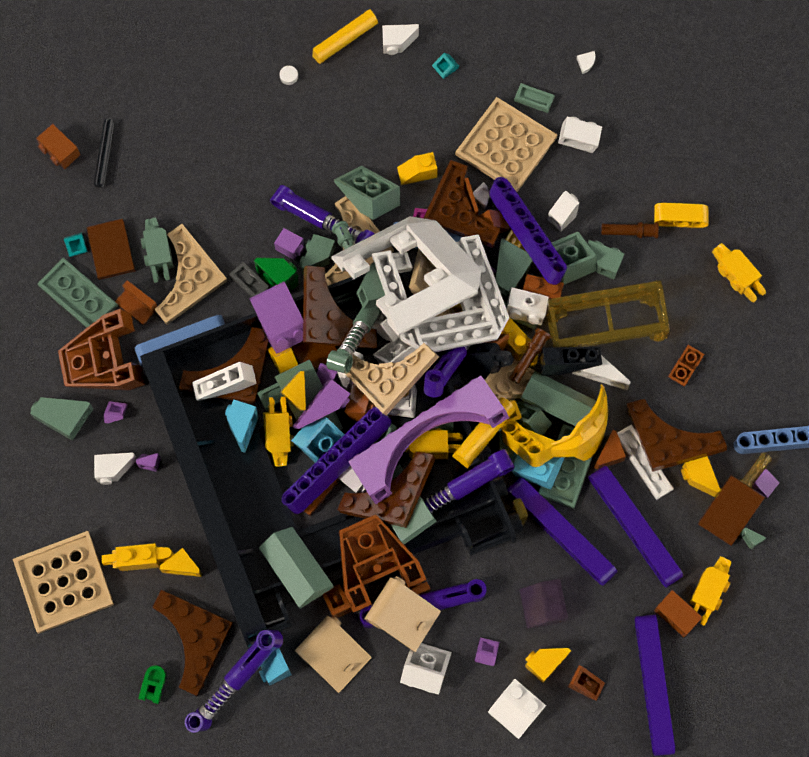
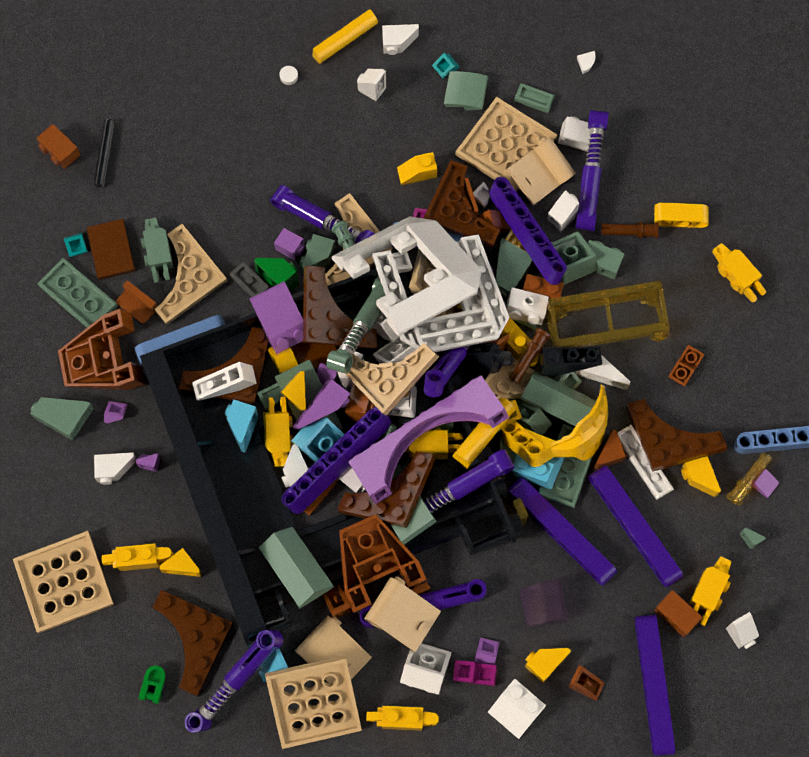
sand green slope [334,166,400,220] -> none
sand green slope [357,262,385,309] -> none
reddish brown tile [698,475,765,546] -> none
none -> tan piece [265,655,362,749]
none -> white slope [281,444,308,488]
none -> white slope [357,69,386,101]
none -> yellow hinge [366,706,439,731]
none -> sand green slope [444,71,488,110]
none -> magenta slope [453,660,498,686]
none -> tan door [507,136,576,205]
none -> sand green slope [553,372,582,390]
none -> dark purple piece [575,110,609,231]
none -> white slope [726,612,759,649]

